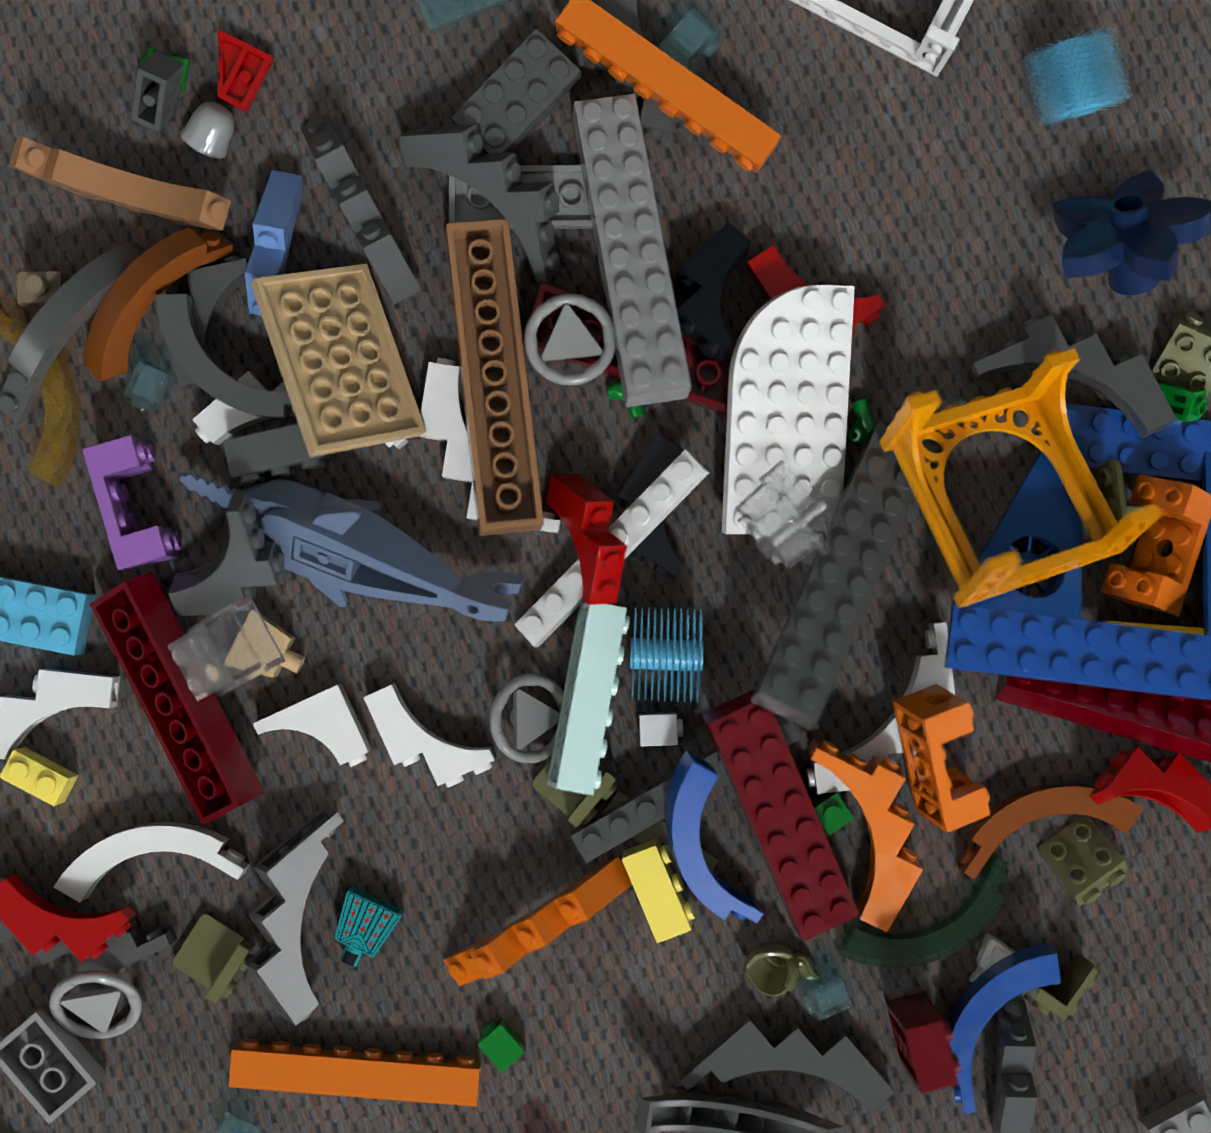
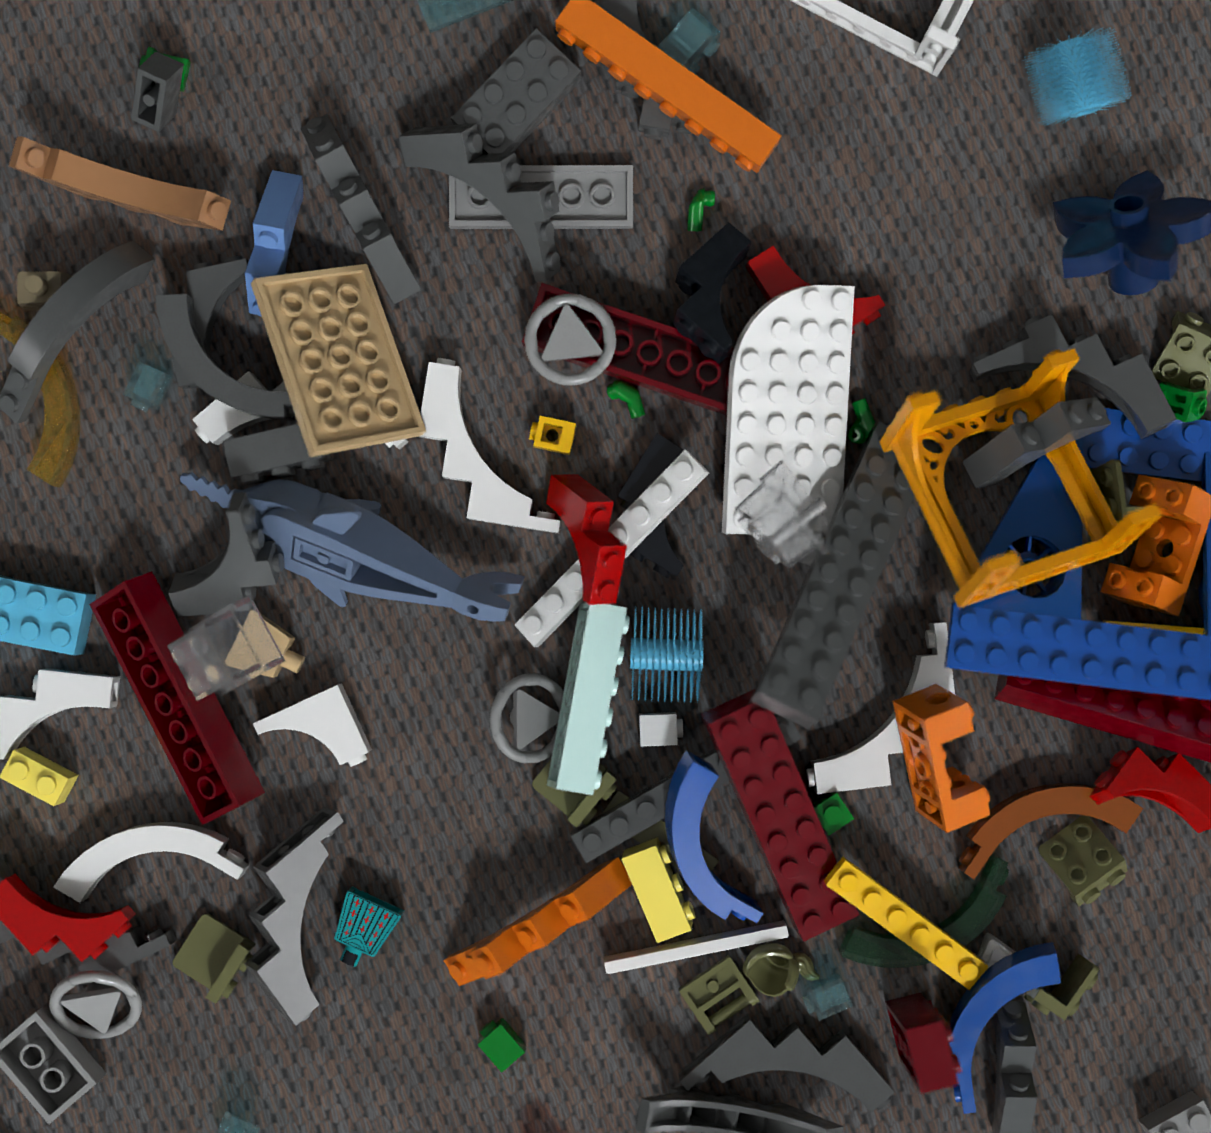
medium lavender plate [82,435,182,571] -> none
dark orange arch [84,228,233,382] -> none
light grey hair [180,101,234,159] -> none
red wing [217,30,275,114] -> none
orange brick [228,1039,481,1107] -> none
white arch [363,683,496,788] -> none
medium nougat brick [445,219,544,536] -> none
light grey brick [572,94,691,408] -> none
orange arch [807,739,923,932] -> none
none -> yellow brick [529,416,576,456]
none -> white tile [604,920,789,974]
none -> olive plate [678,955,760,1035]
none -> green arm [687,188,715,231]
none -> yellow plate [823,857,989,990]
none -> dark grey arch [963,397,1111,489]

